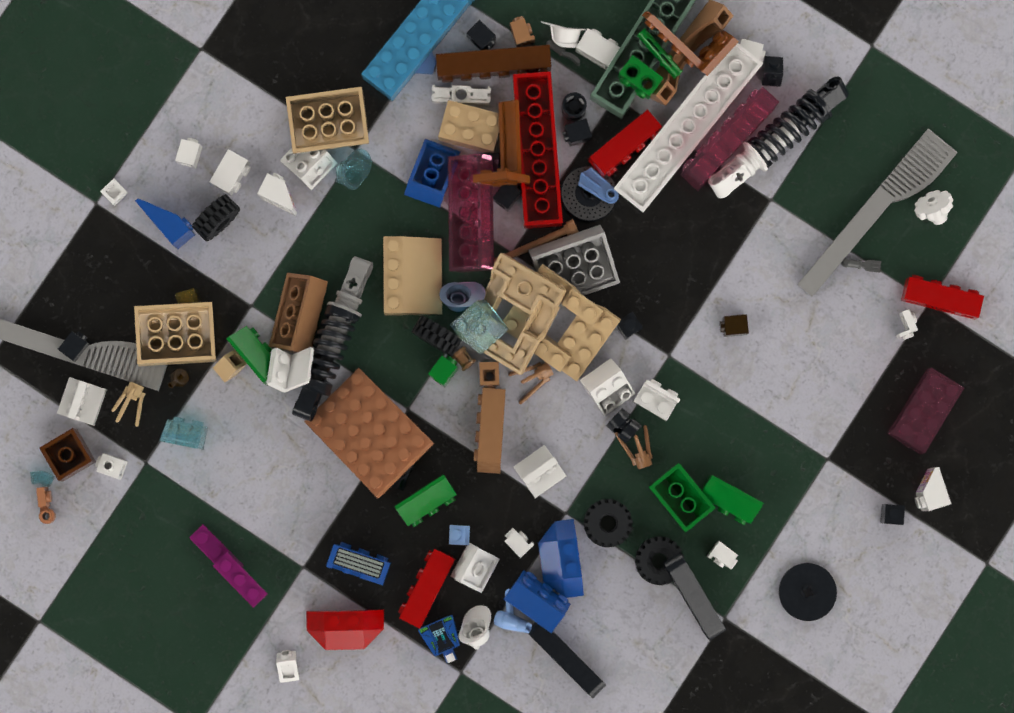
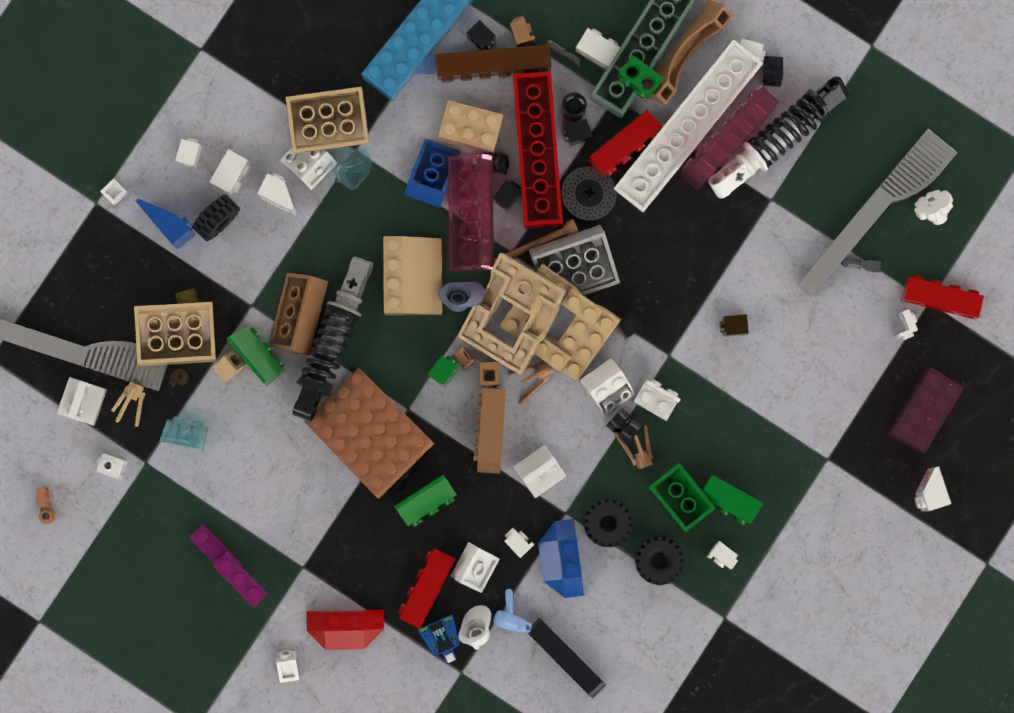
clear light blue piece [30,471,55,487] -> none
reddish brown brick [39,428,96,482] -> none
black brick [58,331,89,362] -> none
white bracket [266,347,314,393] -> none
wedge [326,542,391,585] -> none
black tyre [411,315,462,357] -> none
white piece [431,85,491,105] -> none
light blue plate [449,525,470,545] -> none
clear light blue slope [450,300,509,354] -> none
dark orange bracket [473,100,530,187] -> none
blue brick [504,570,571,633] -> none
white piece [541,21,586,48] -> none
medium blue piece [578,167,619,204] -> none
green pin [637,28,683,79] -> none
dark orange bracket [642,11,739,76] -> none
black beam [663,553,726,641] -> none
black piece [779,563,837,621] -> none
black brick [880,504,905,525] -> none

